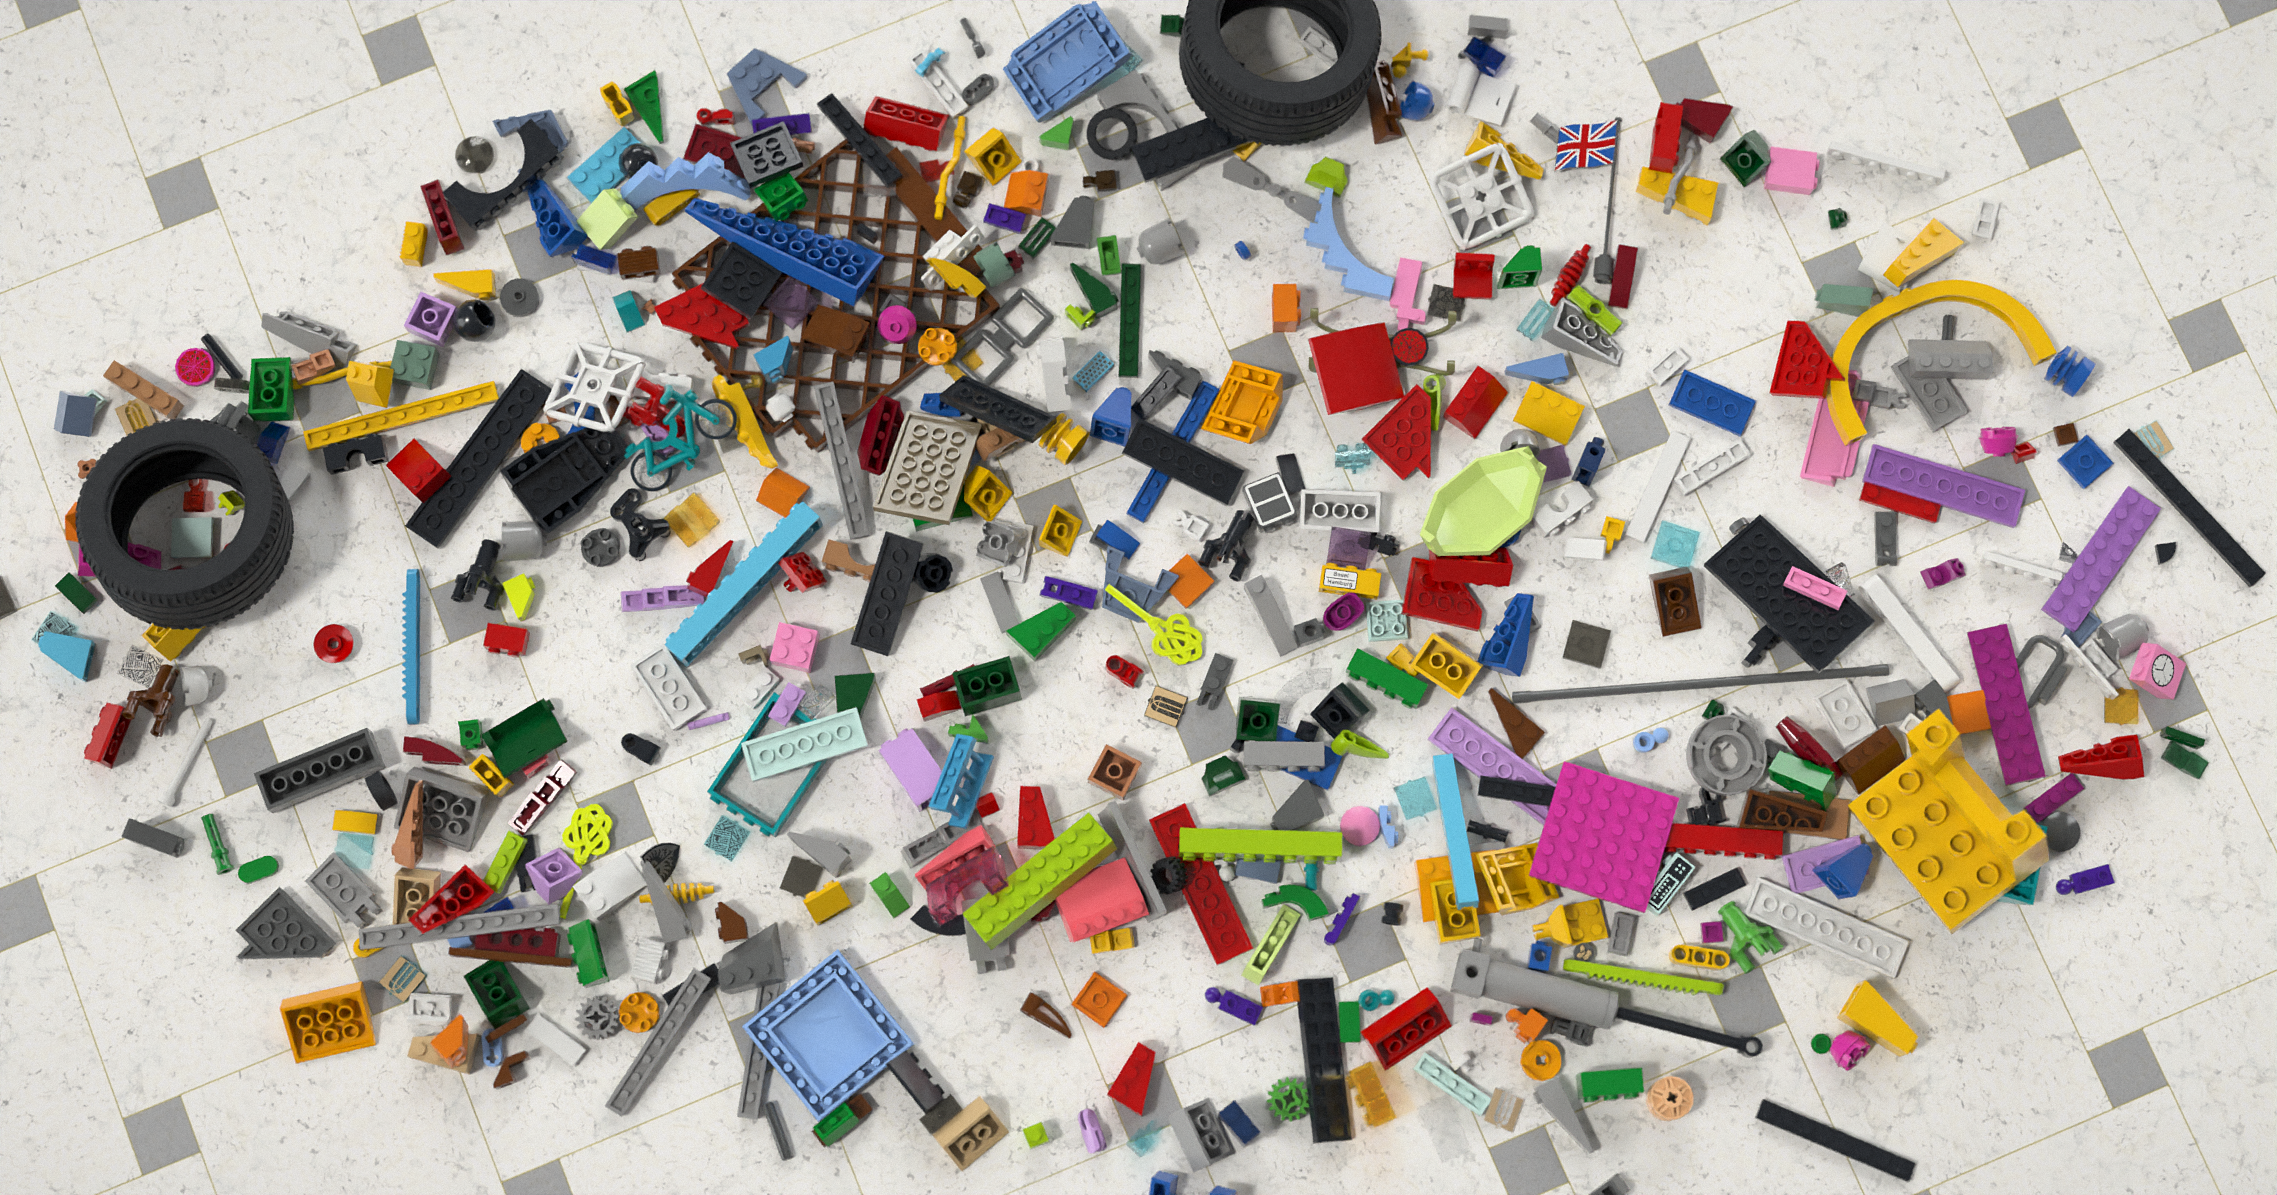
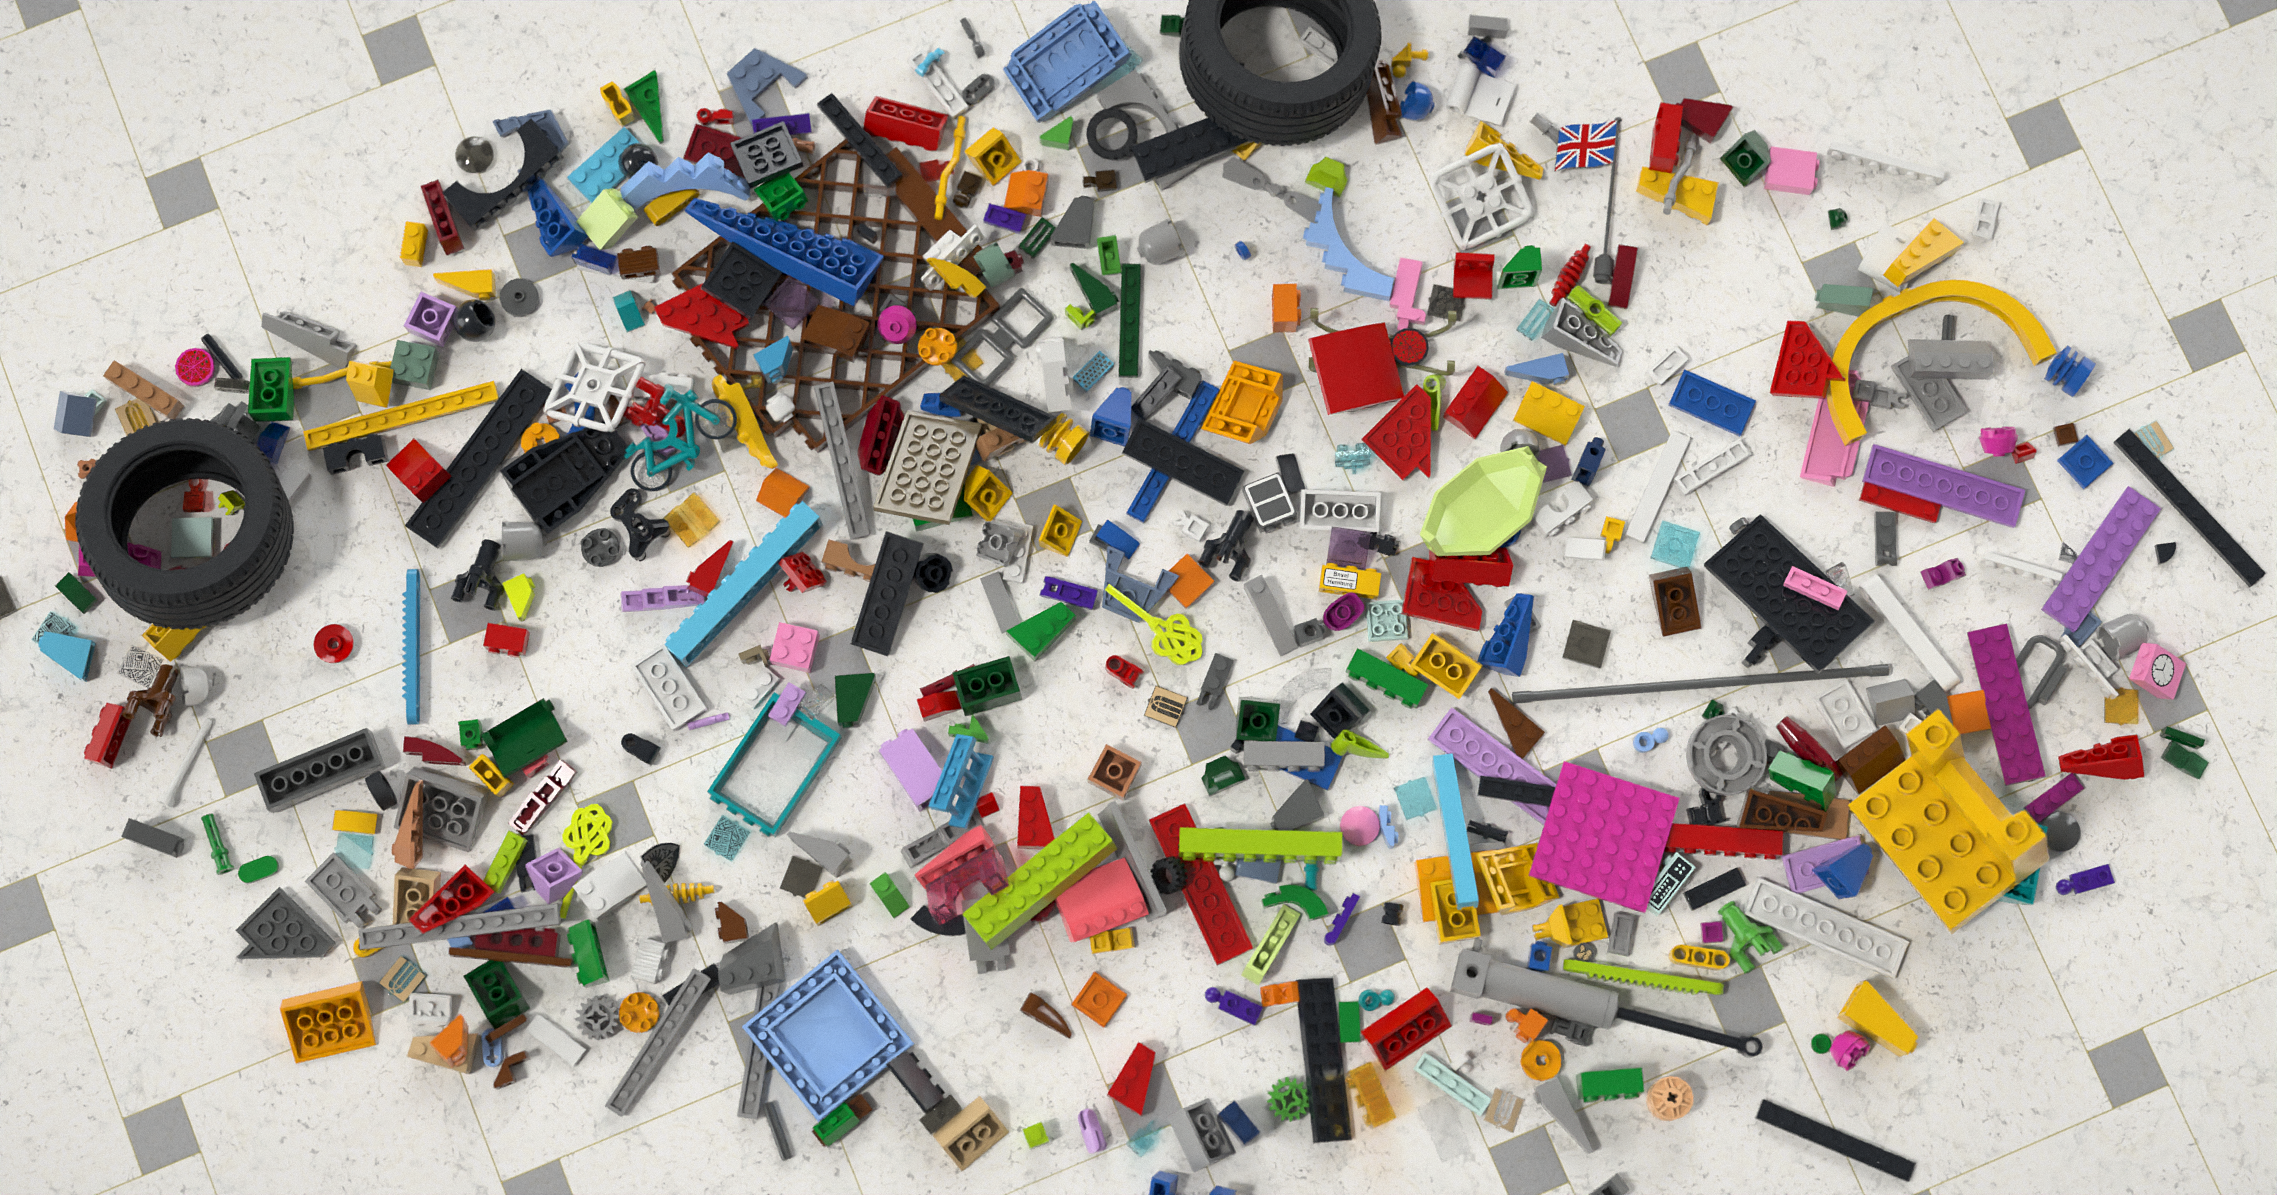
nougat slope [292,349,335,385] -> none
light aqua plate [741,708,868,782] -> none

